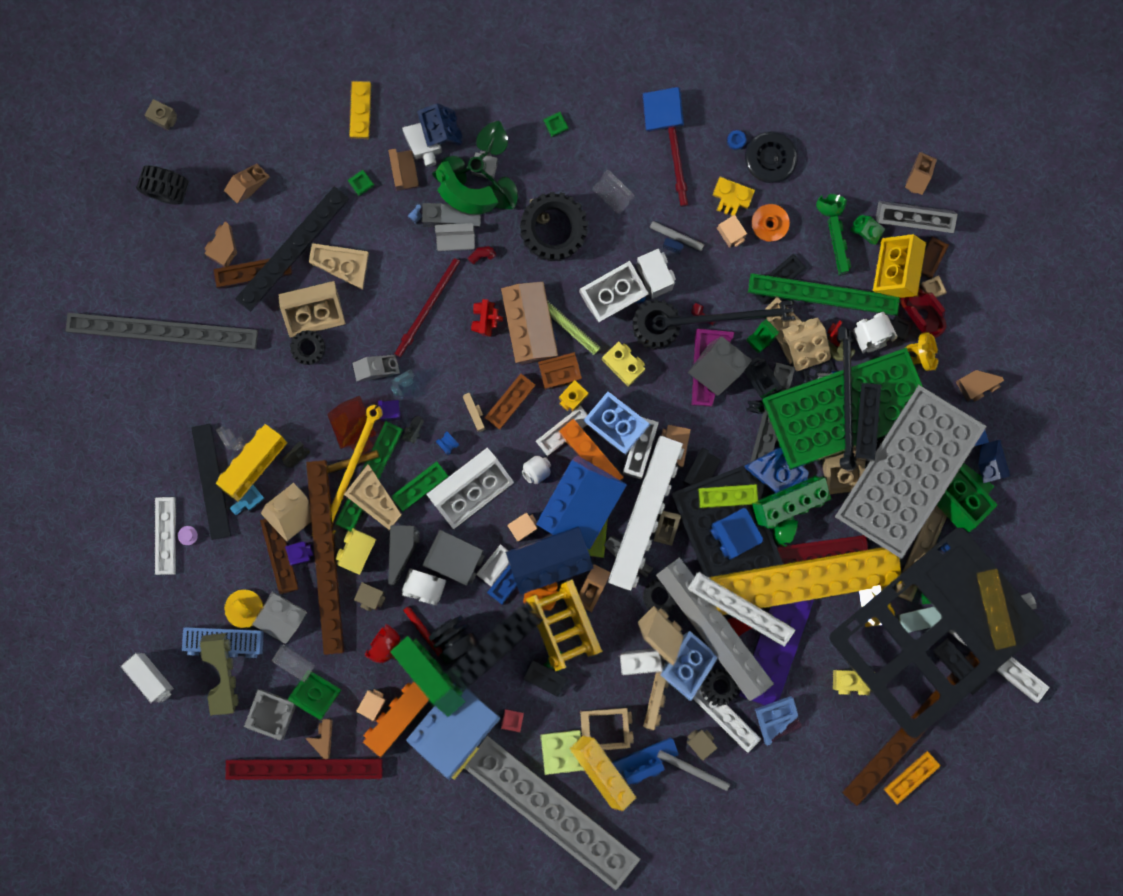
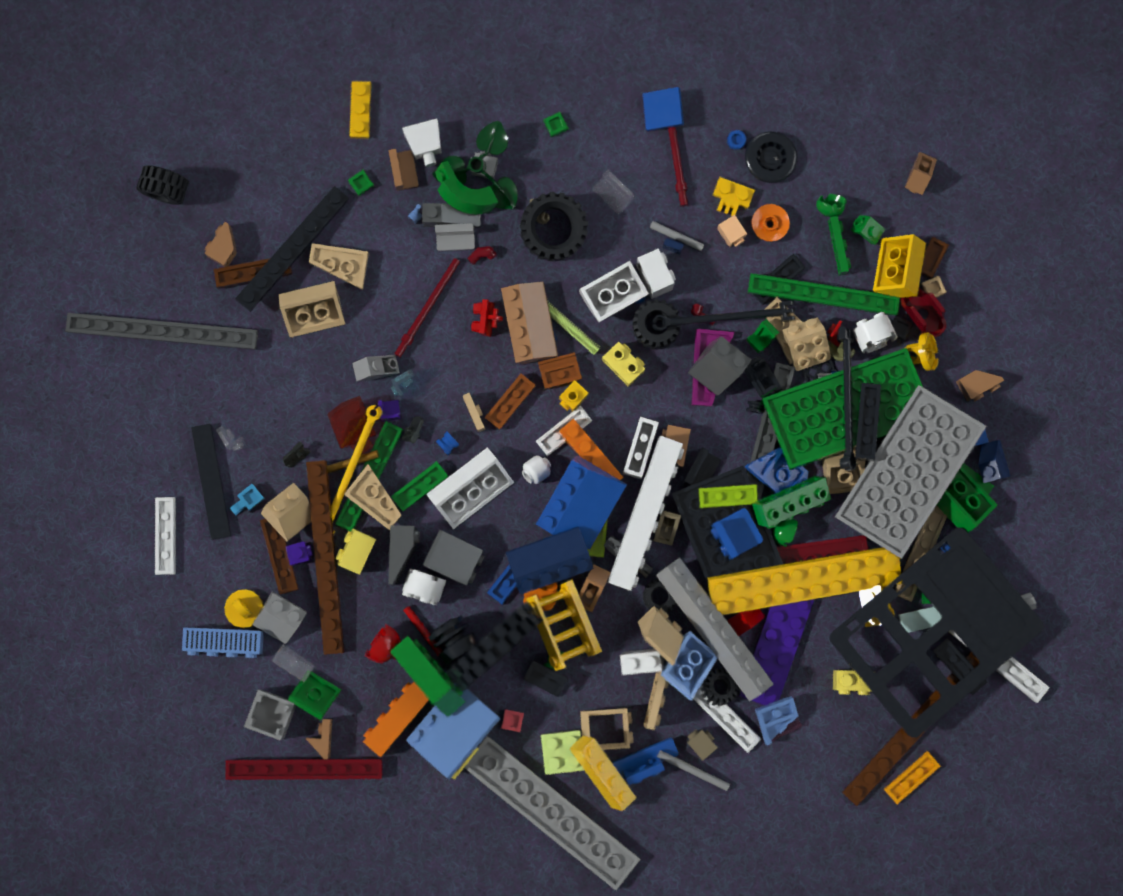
white brick [121,653,174,703] -> none
dark tan brick [144,99,177,130] -> none
lavender plate [178,526,198,545] -> none
olive arch [200,633,239,715] -> none
yellow brick [216,424,287,502] -> none
medium nougat slope [224,164,270,203] -> none
black tyre [290,330,326,365] -> none
dark tan brick [354,582,386,612] -> none
light nougat brick [356,689,386,721] -> none
dark blue bracket [417,103,462,148] -> none
white tile [477,544,509,587] -> none
light nougat brick [507,513,537,542] -> none
light blue slope [583,392,650,455] -> none
white tile [688,572,795,647] -> none
light grey brick [875,201,957,233] -> none
clear yellow tile [977,569,1016,650] -> none

